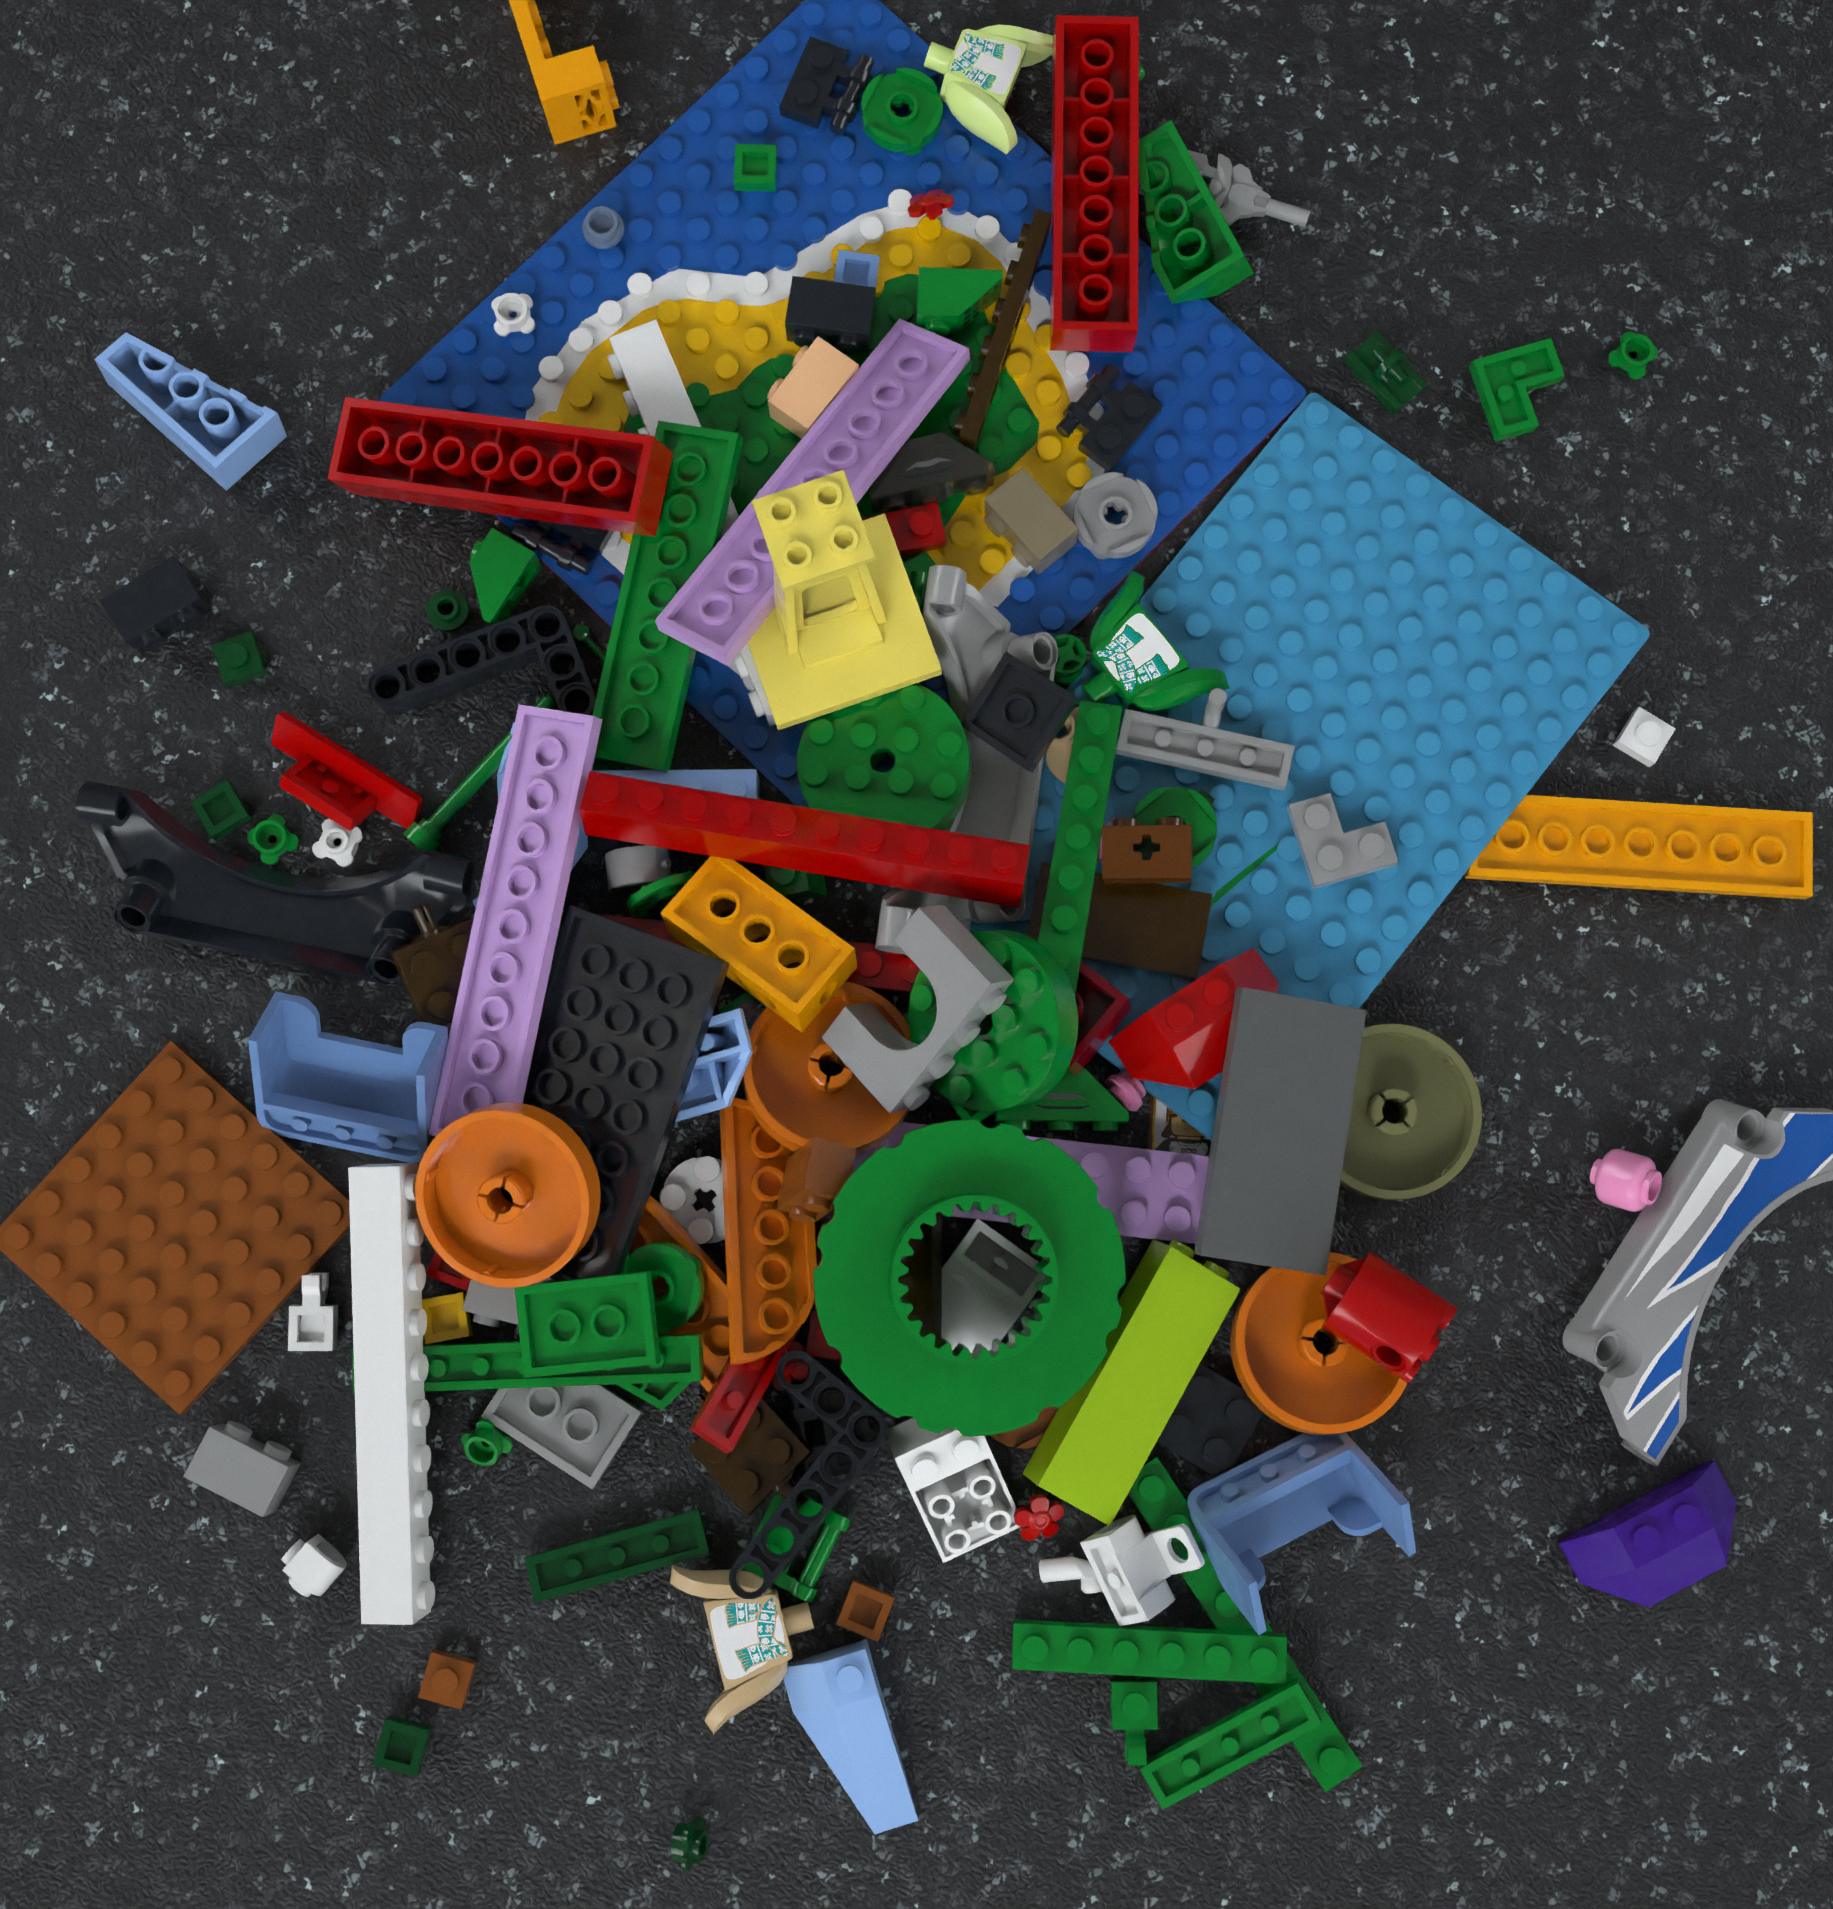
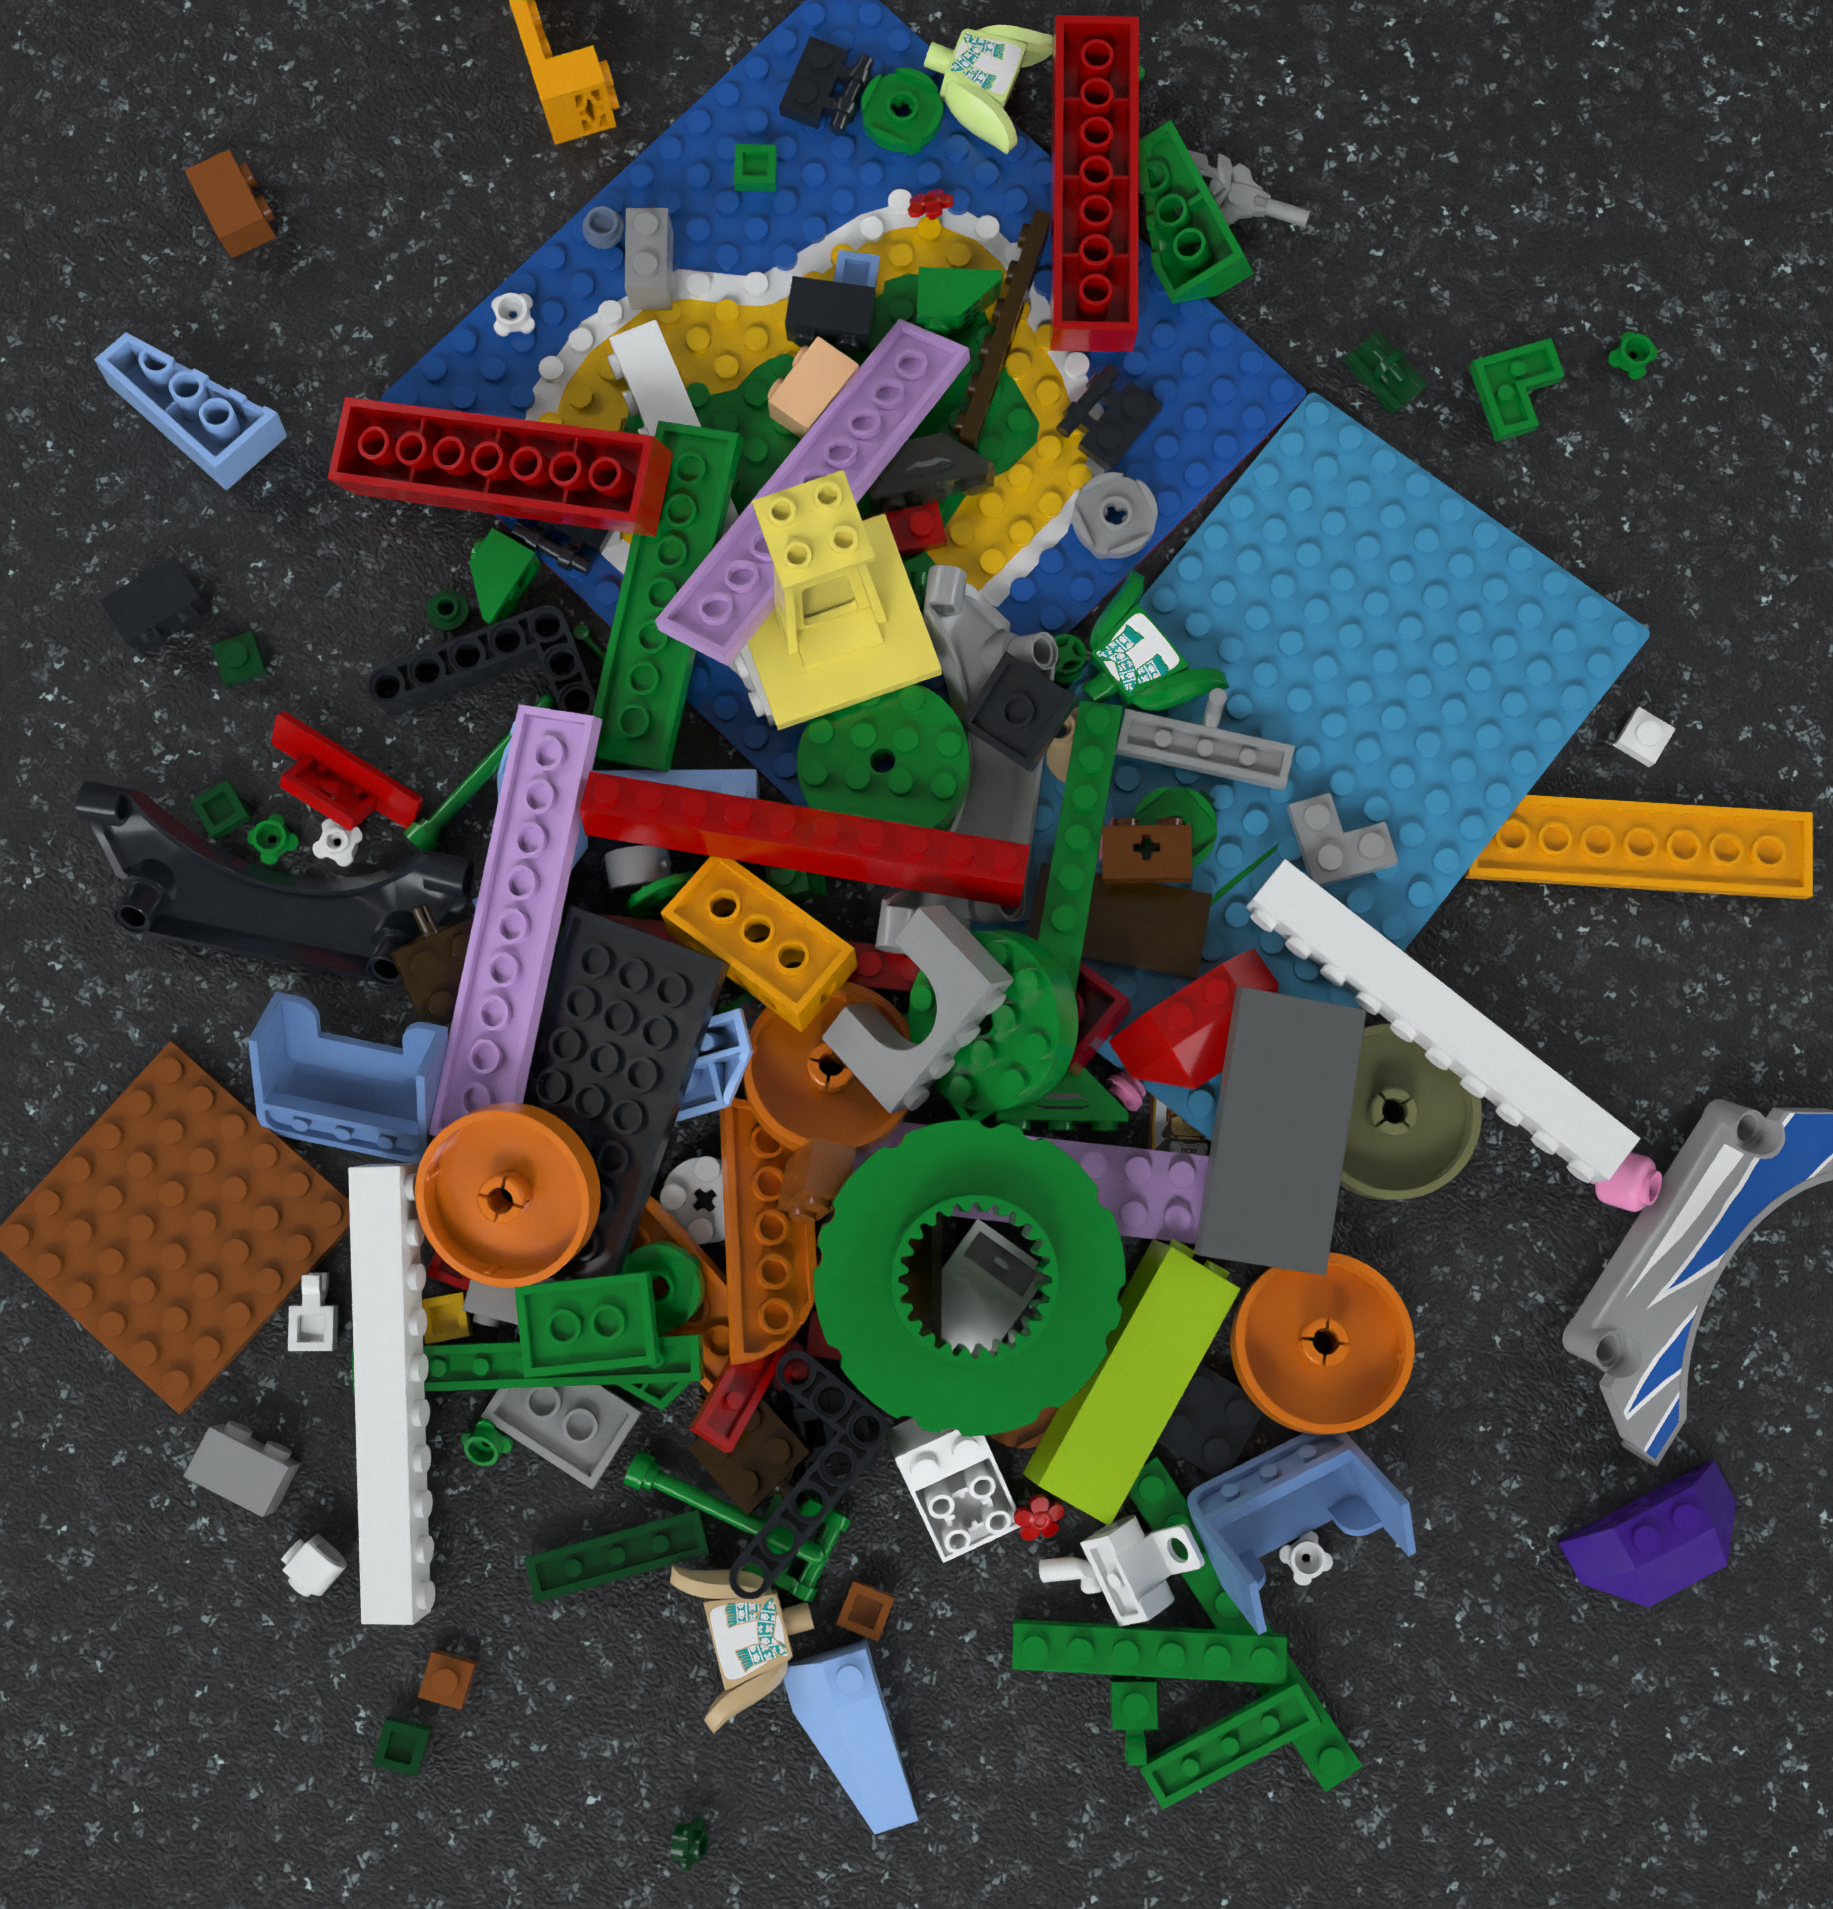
dark tan brick [983,468,1079,575] -> none
red cylinder [1320,1251,1458,1384] -> none
none -> dark orange brick [184,149,276,258]
none -> green piece [624,1450,826,1565]
none -> light grey brick [625,208,673,310]
none -> white brick [1245,859,1641,1183]
none -> white plate [1279,1531,1333,1586]

